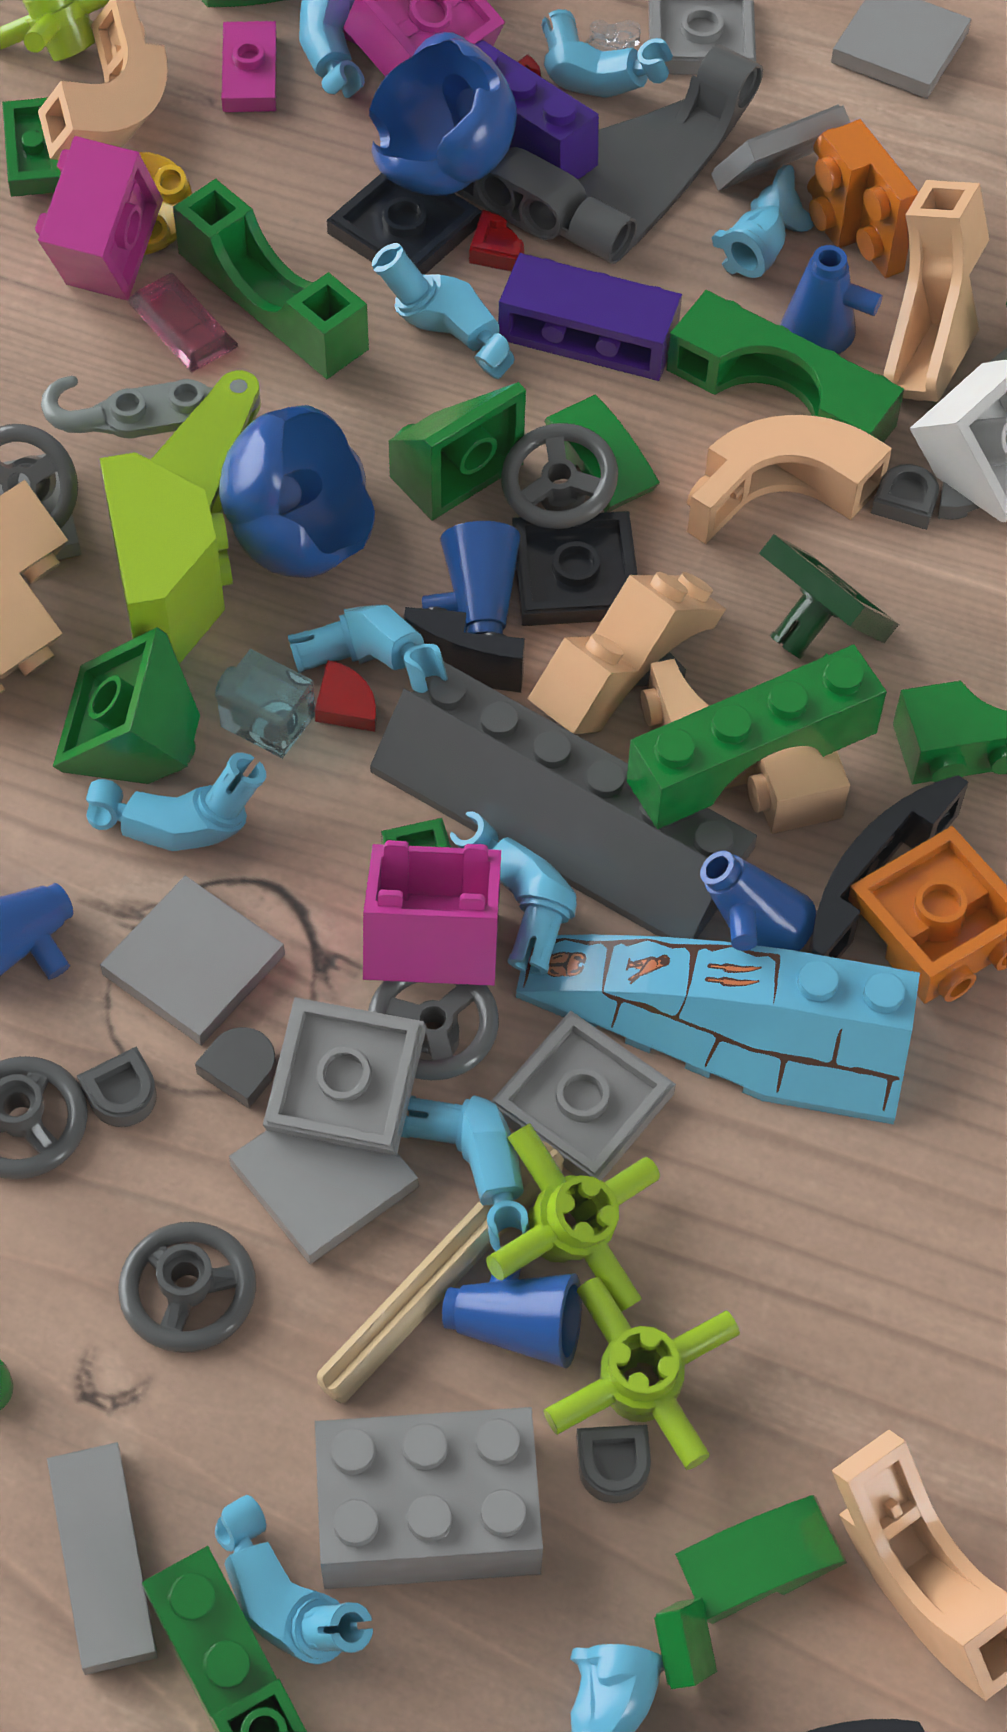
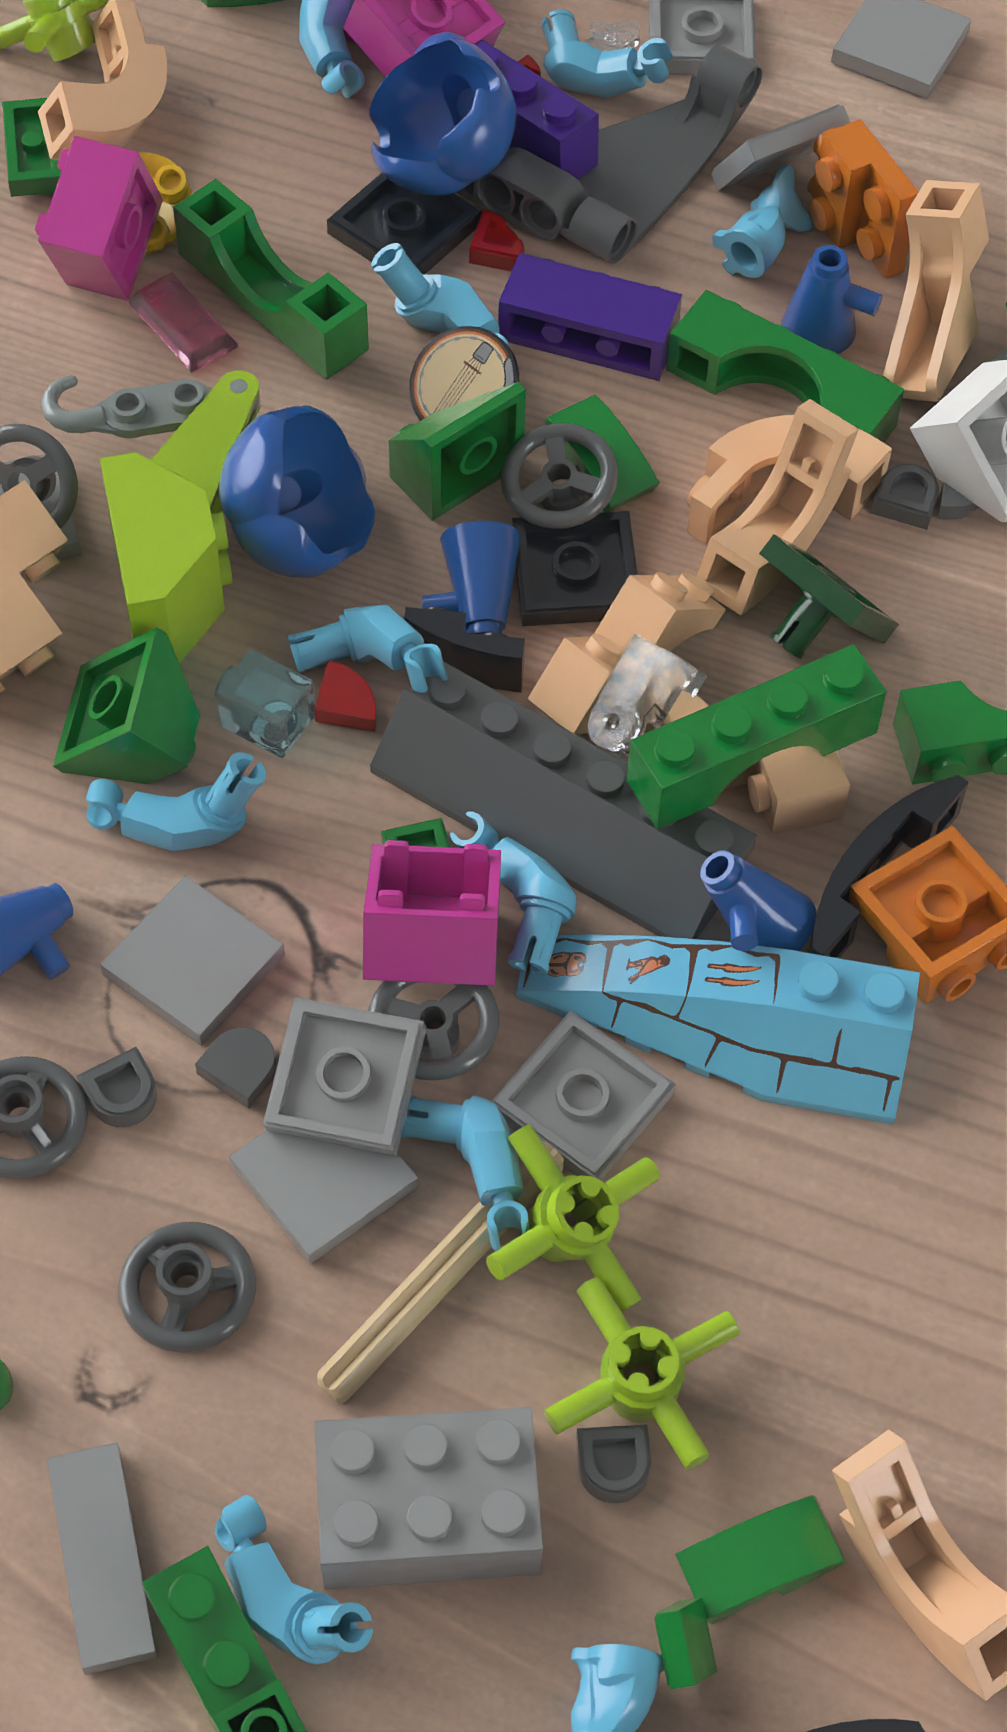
dark pink plate [221,21,277,112] -> none
blue piece [442,1268,582,1369] -> none
none -> tan piece [409,326,520,421]
none -> clear leg [588,634,707,762]
none -> light nougat arch [696,399,859,615]

